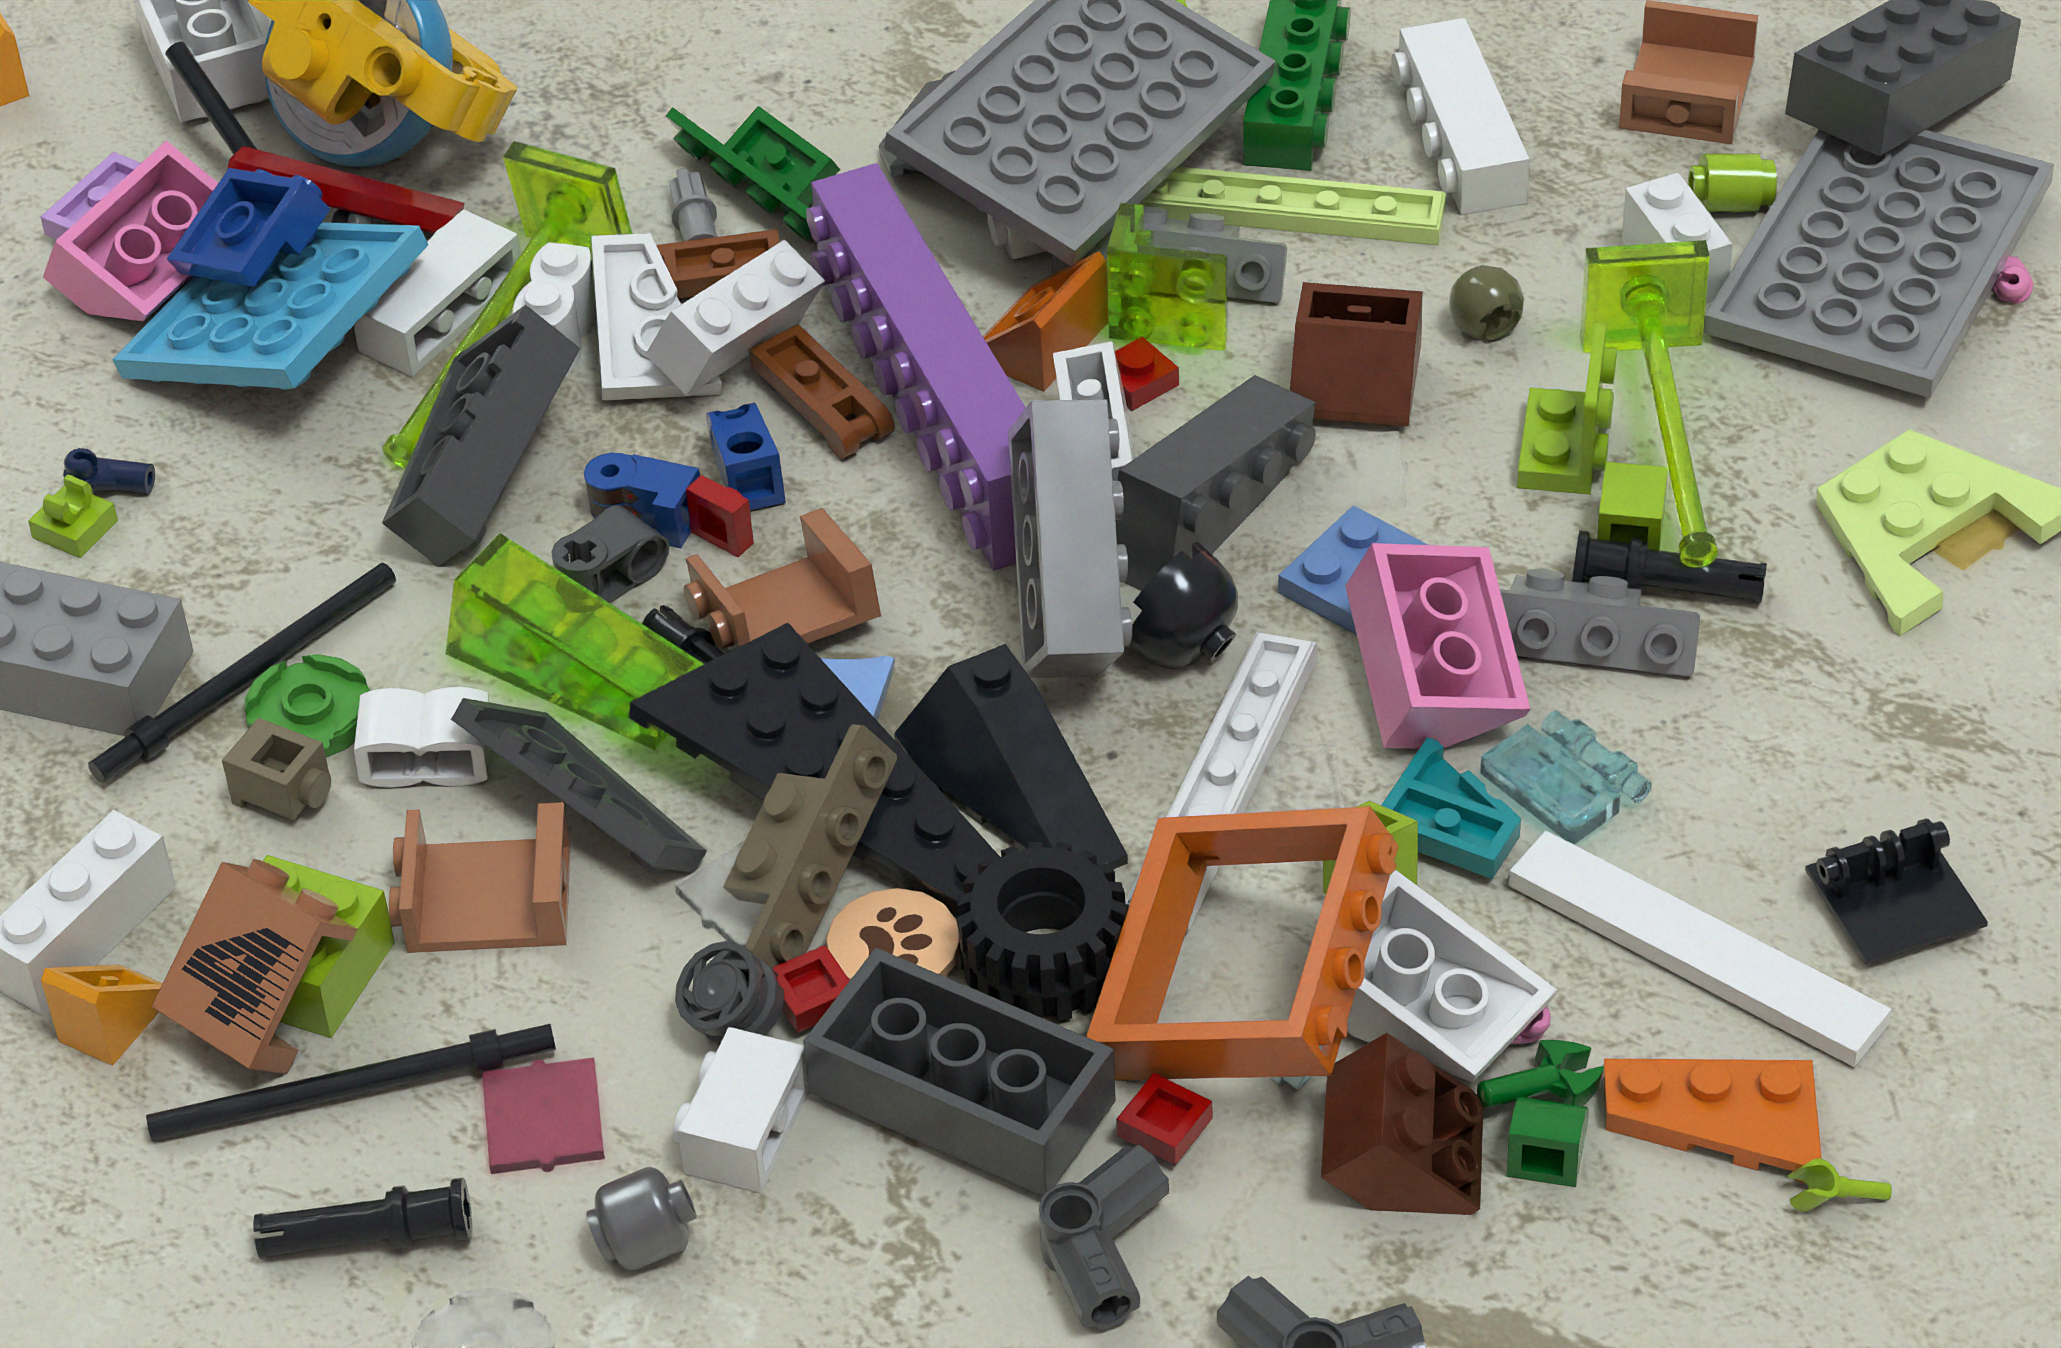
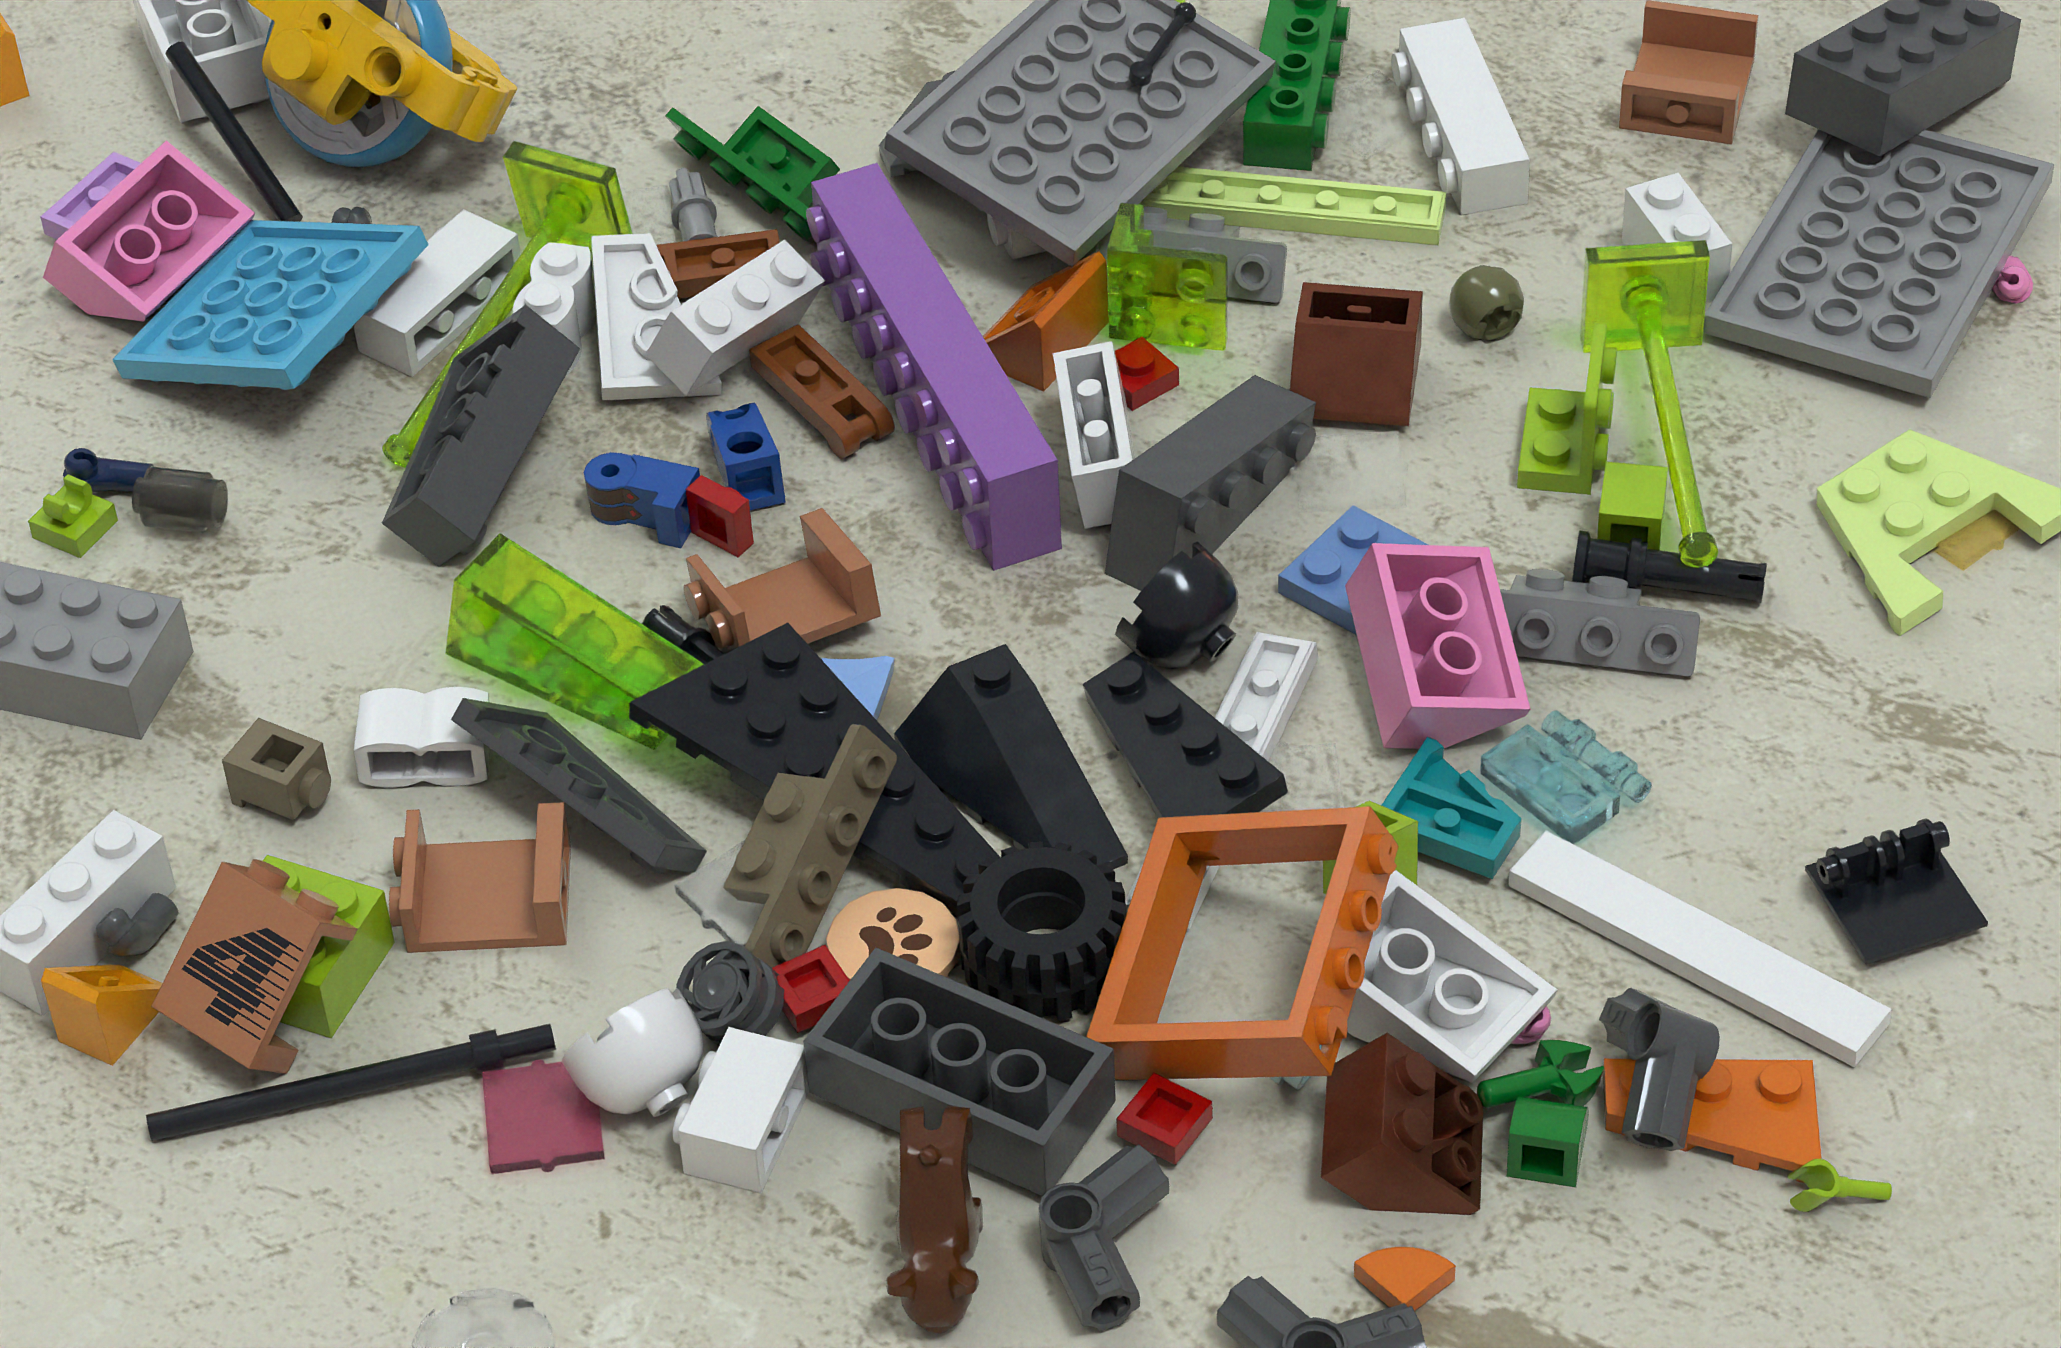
black bar [88,562,396,783] -> none
blue plate [167,168,330,287] -> none
red tile [227,146,465,234] -> none
bright green tile [245,654,370,757] -> none
black pin [253,1177,473,1259] -> none
dark grey piece [551,505,670,616] -> none
flat silver head [586,1167,697,1271] -> none
light grey brick [1008,400,1132,678] -> none
lime brick [1688,153,1777,212] -> none
none -> dark grey arm [96,893,179,956]
none -> clear smoke brick [132,466,228,533]
none -> white cylinder [561,988,704,1117]
none -> reddish brown animal [886,1106,983,1334]
none -> black wing [1083,651,1288,818]
none -> black hinge [1129,2,1196,86]
none -> orange tile [1354,1247,1456,1311]
none -> dark grey piece [1599,988,1720,1151]

